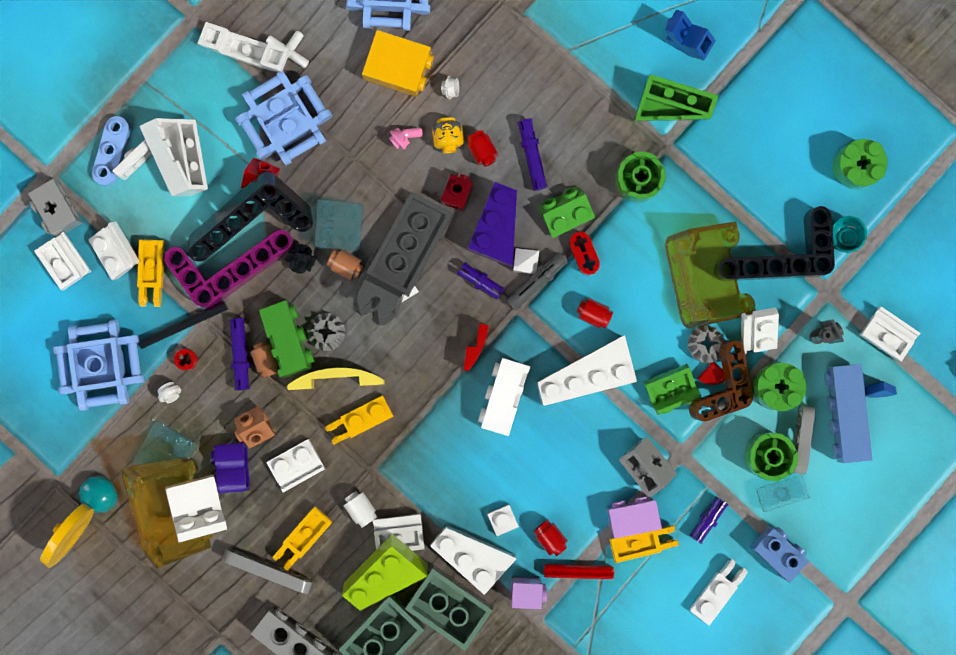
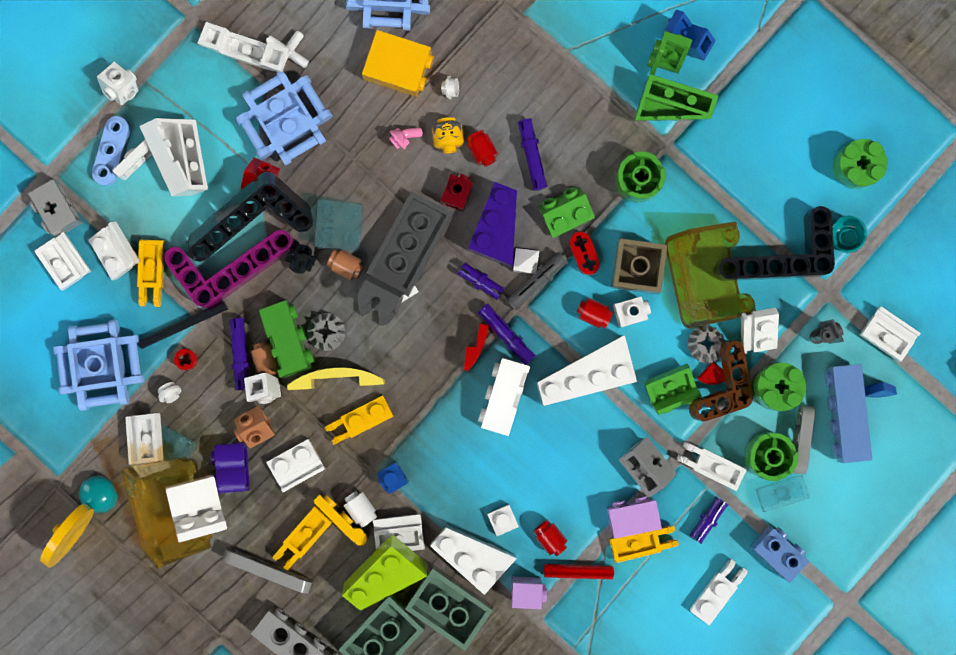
none -> white brick [97,62,138,106]
none -> white plate [125,413,164,465]
none -> white brick [244,373,281,404]
none -> yellow hinge [314,495,368,546]
none -> blue brick [377,461,409,494]
none -> dark purple pin [477,303,536,365]
none -> dark tan brick [611,239,667,295]
none -> white brick [612,296,651,328]
none -> bright green bracket [647,31,692,75]
none -> white hinge [676,442,747,491]

